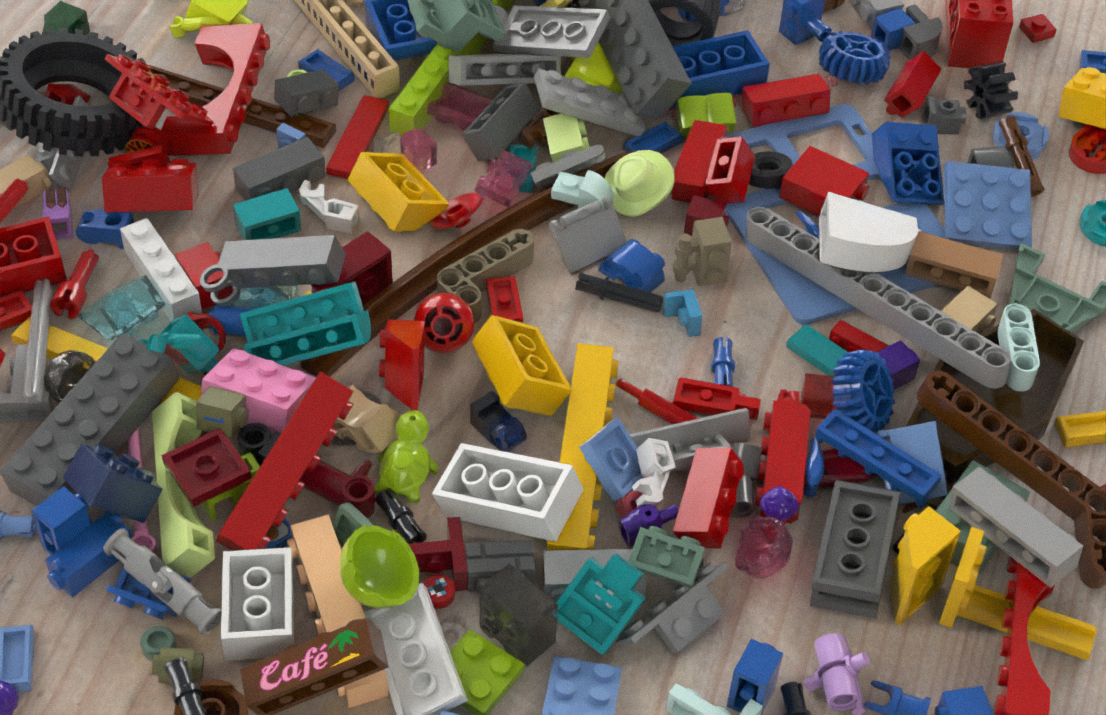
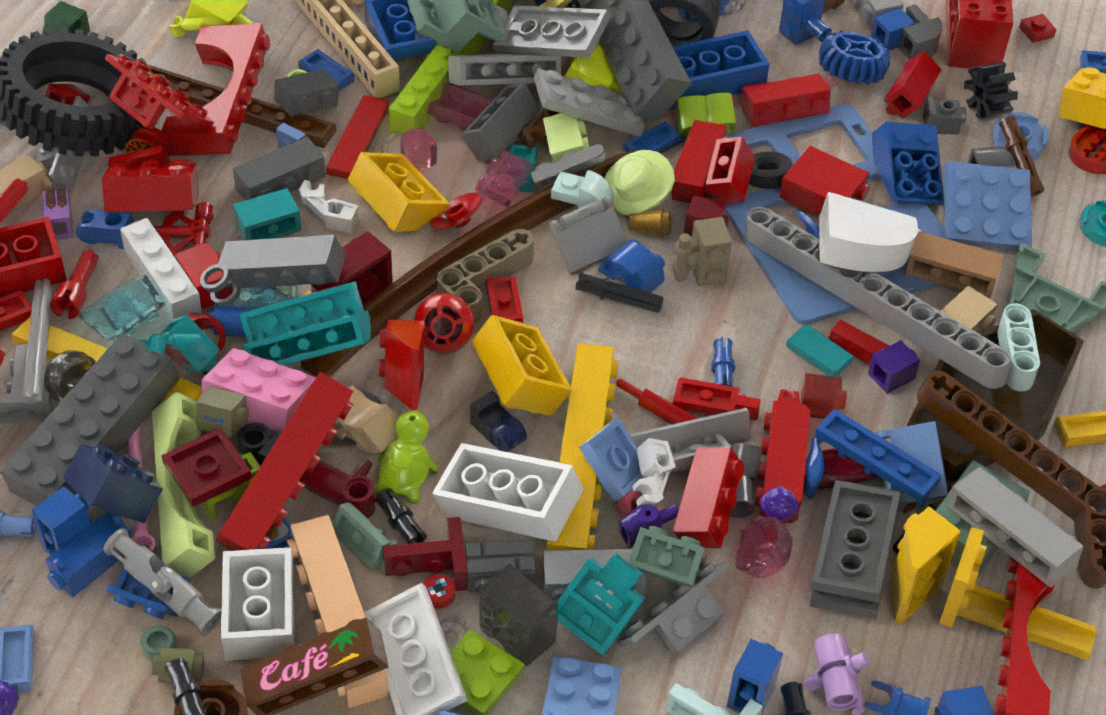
lime cylinder [339,524,419,608] -> none
dark azure bracket [663,289,702,337] -> none
blue gear [831,350,896,432] -> none
none -> red piece [153,202,214,257]
none -> pearl gold cone [629,209,671,237]

